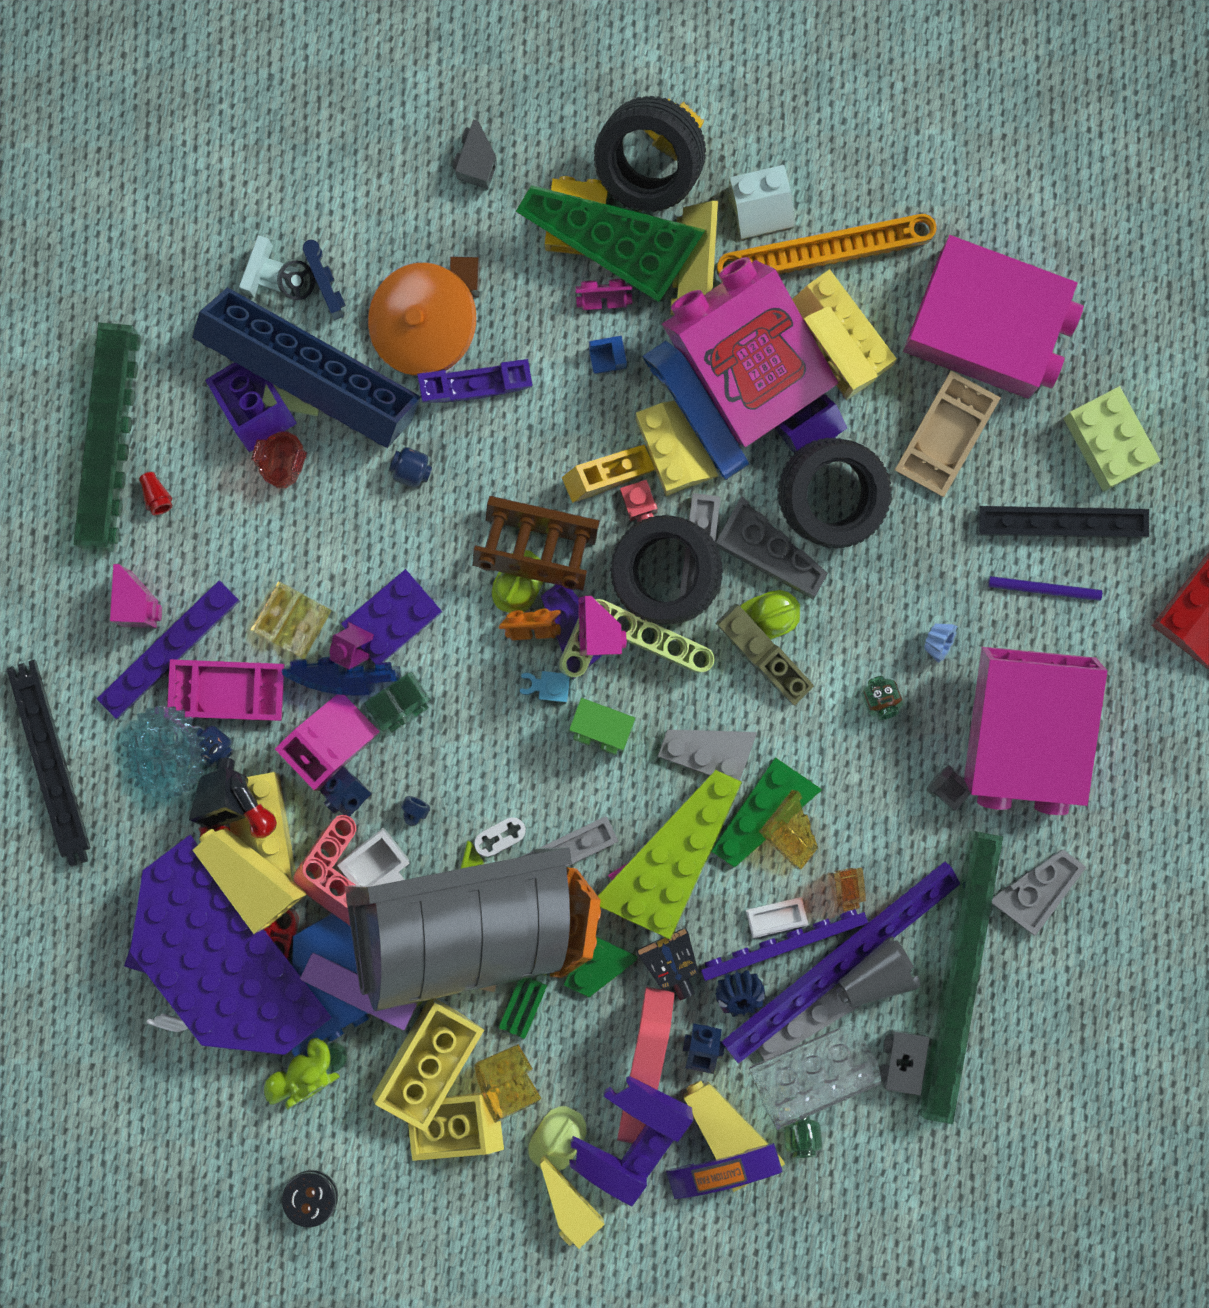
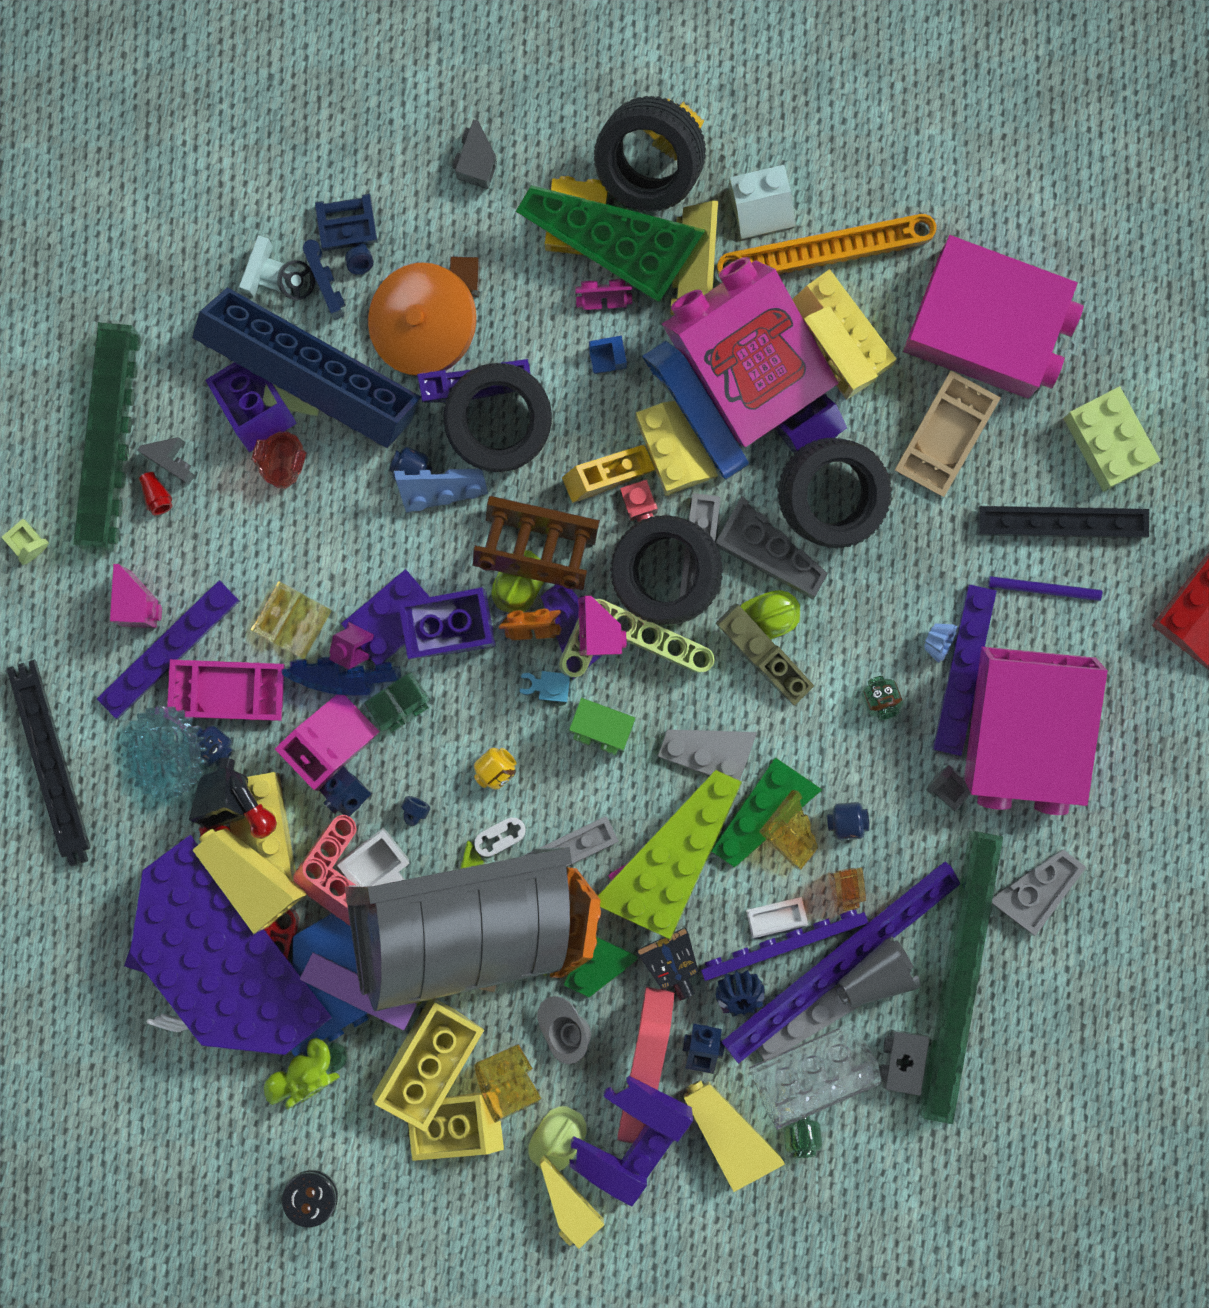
green tile [499,978,548,1039] -> none
dark purple slope [666,1143,783,1199] -> none
none -> yellowish green tile [2,519,49,565]
none -> dark grey slope [137,437,195,485]
none -> dark blue plate [315,193,378,251]
none -> dark blue tile [344,243,374,275]
none -> medium blue wing [394,469,488,513]
none -> dark purple slope [398,587,496,659]
none -> black tyre [443,363,552,472]
none -> yellow head [474,748,517,790]
none -> light grey piece [537,996,591,1064]
none -> dark blue head [827,802,870,840]
none -> dark purple plate [932,584,997,756]

